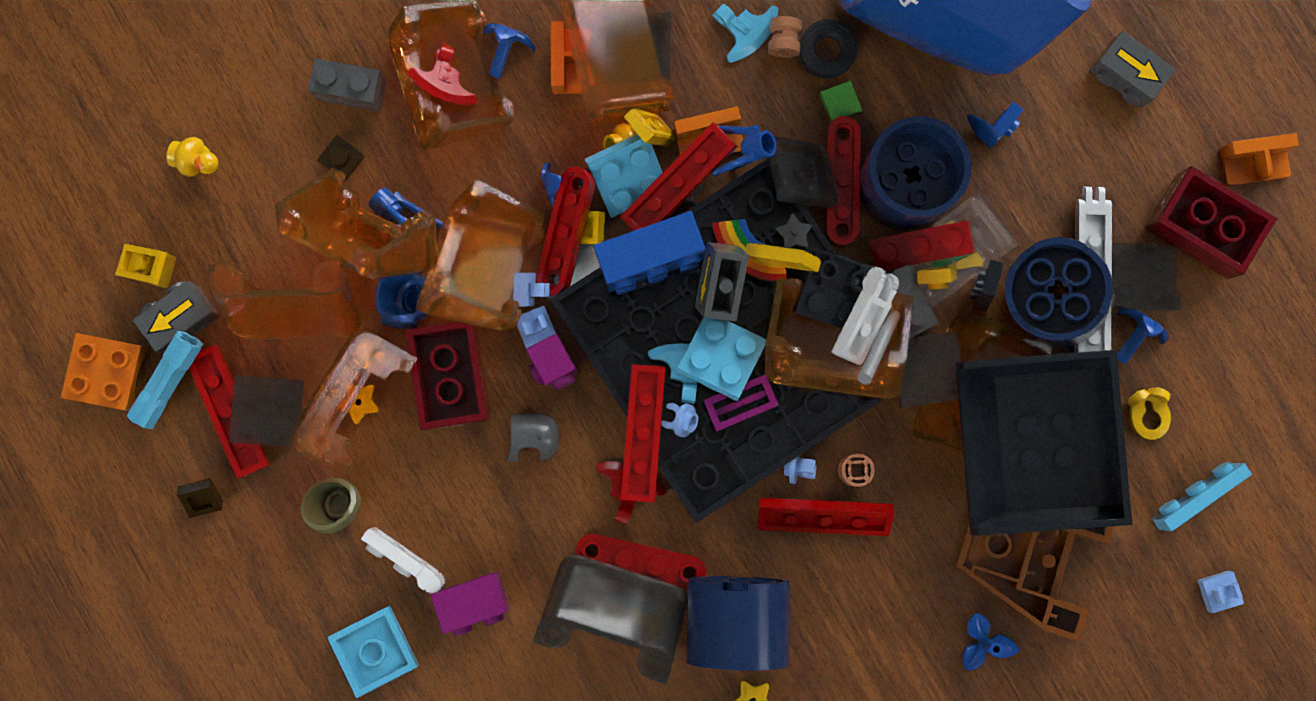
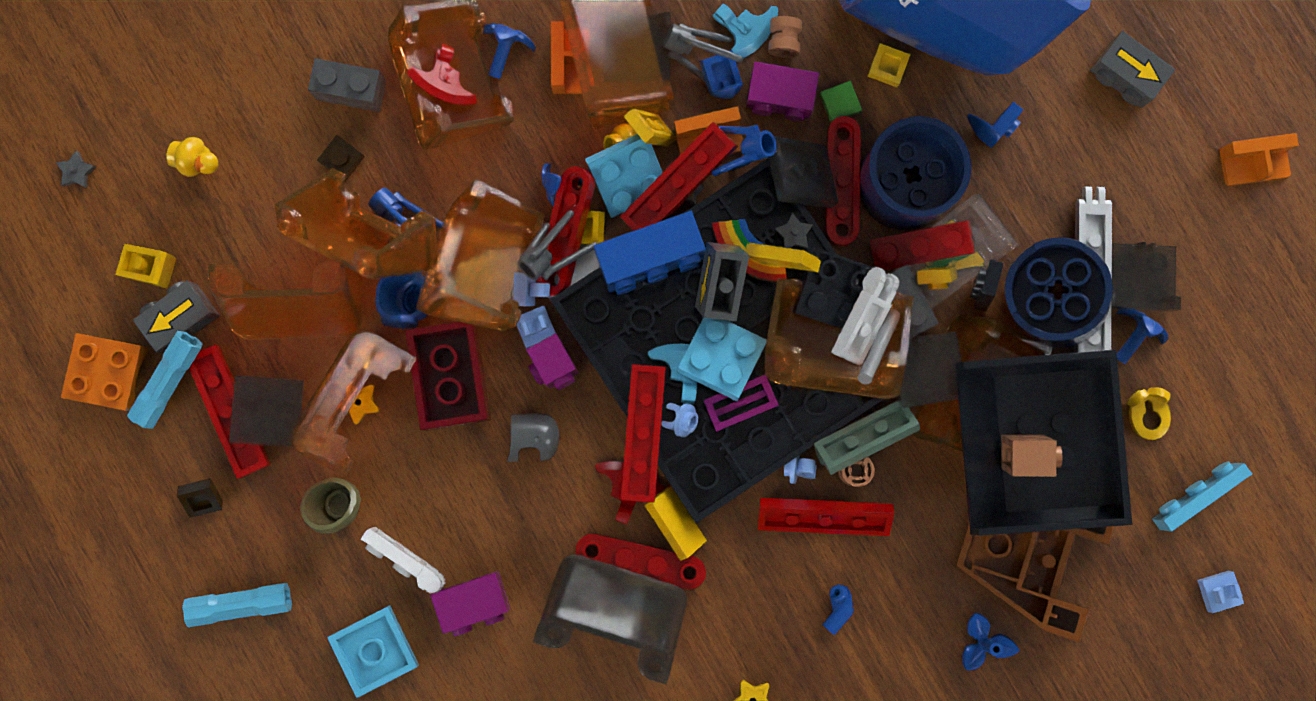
dark blue brick [686,576,790,671] -> none
black tyre [799,19,857,79] -> none
dark red brick [1144,166,1278,279] -> none
none -> dark grey piece [56,151,96,188]
none -> medium azure axle [182,583,292,627]
none -> dark grey plant [517,210,597,280]
none -> yellow tile [644,486,707,561]
none -> dark grey plant [663,23,743,83]
none -> blue plate [699,50,743,99]
none -> magenta brick [746,61,819,121]
none -> sand green panel [814,398,920,475]
none -> blue arm [822,584,854,636]
none -> yellow plate [867,43,910,87]
none -> nougat brick [1001,435,1062,477]

